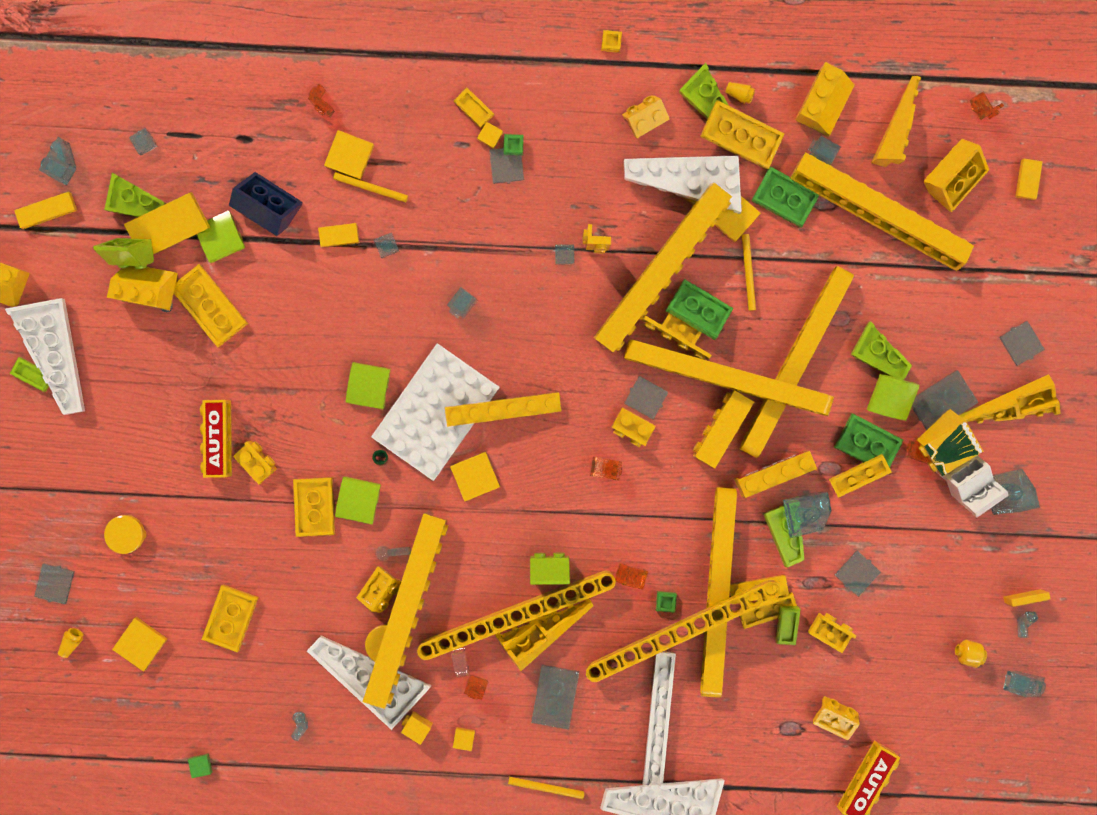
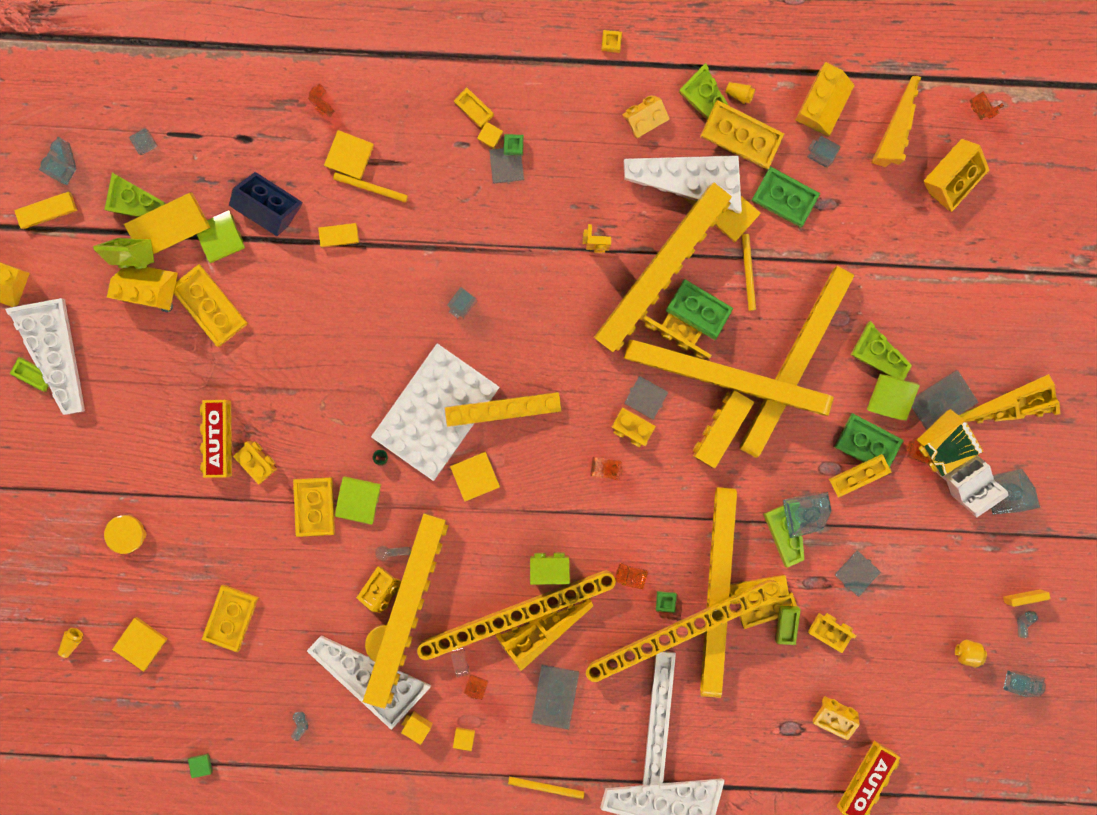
clear light blue piece [34,564,75,604] -> none
lime slope [346,362,391,409] -> none
clear light blue plate [374,233,400,258] -> none
clear light blue tile [555,245,574,265] -> none
yellow brick [734,450,817,498] -> none
yellow brick [790,152,974,271] -> none
clear light blue piece [999,321,1045,366] -> none
yellow tile [1015,159,1043,200] -> none

